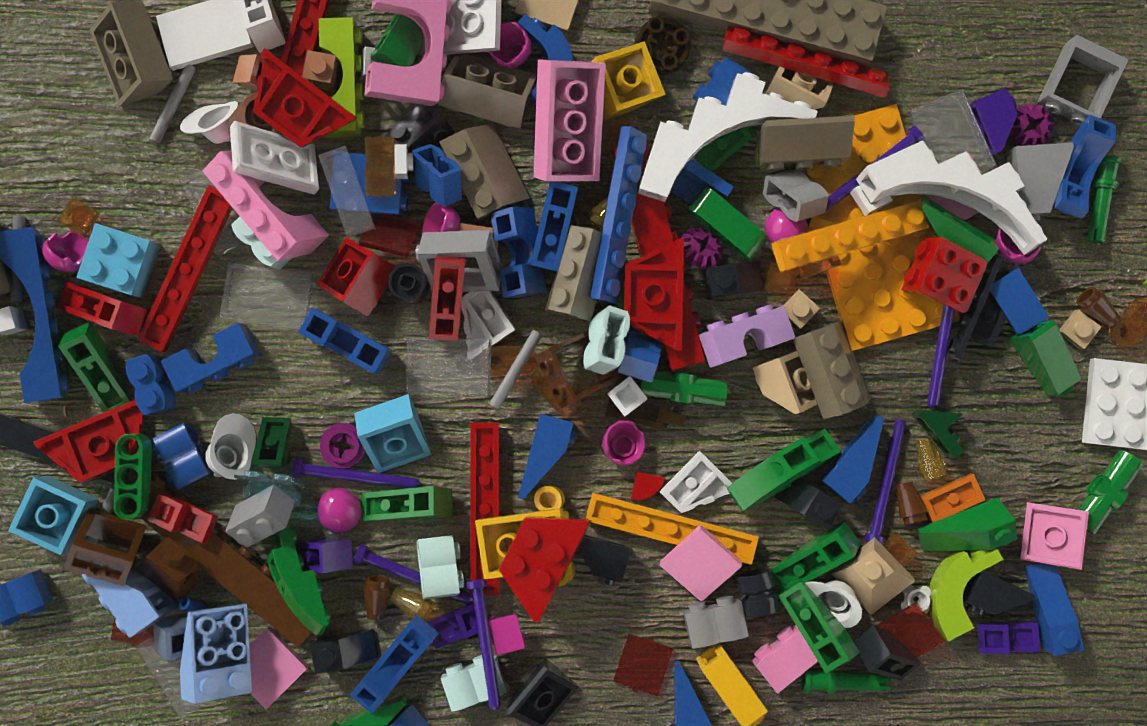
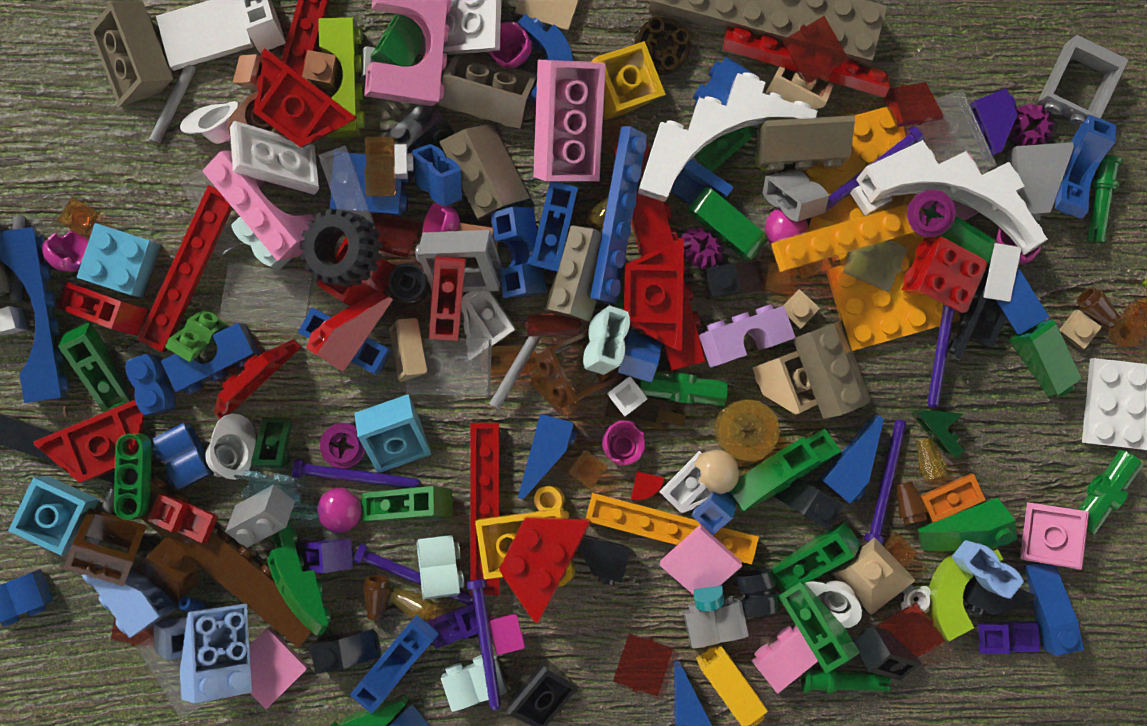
none -> bright green slope [165,309,227,362]
none -> red wing [214,339,302,419]
none -> black tyre [300,209,383,286]
none -> red slope [306,290,393,372]
none -> tan slope [389,318,427,382]
none -> clear red piece [525,313,581,337]
none -> clear orange plate [568,449,608,489]
none -> blue panel [692,492,737,535]
none -> teal tile [694,586,724,612]
none -> tan hair [695,449,739,494]
none -> clear yellow wheel [713,399,780,461]
none -> clear red piece [782,16,849,85]
none -> clear light blue piece [843,240,908,292]
none -> clear red piece [882,82,943,127]
none -> magenta gear [906,190,955,237]
none -> light blue brick [952,540,1023,598]
none -> white sticker [983,243,1022,302]

